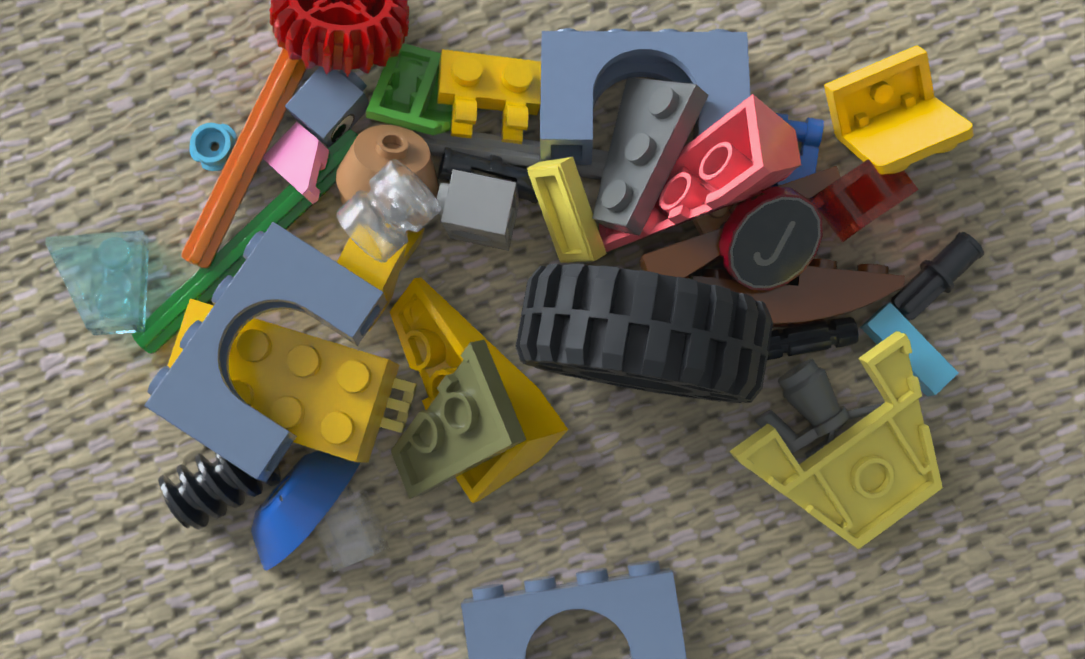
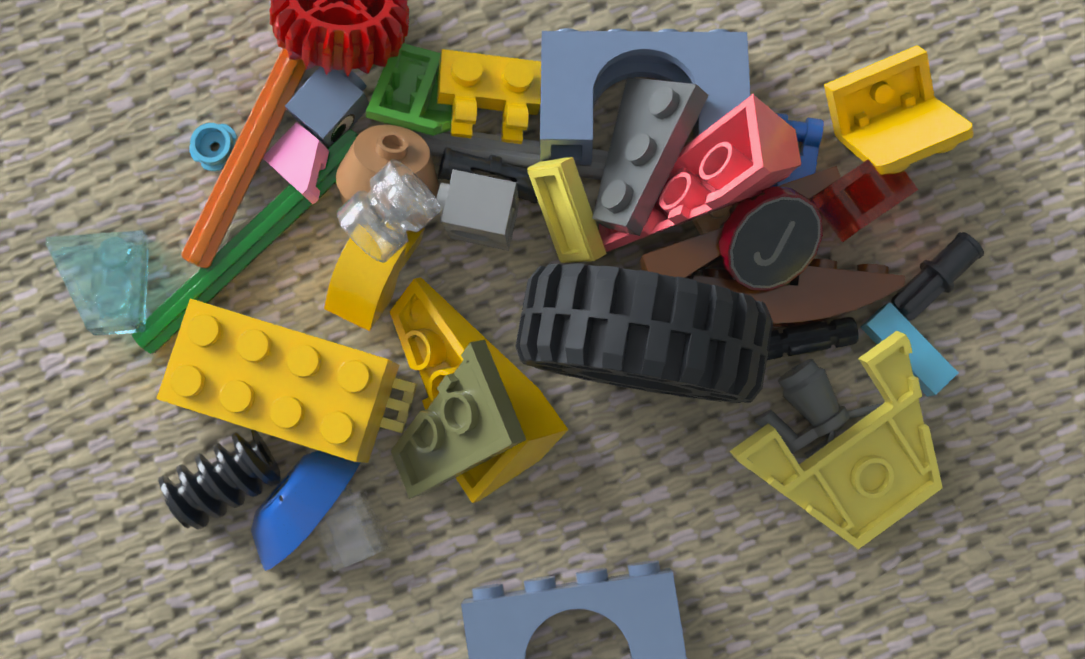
sand blue arch [144,222,387,482] -> none

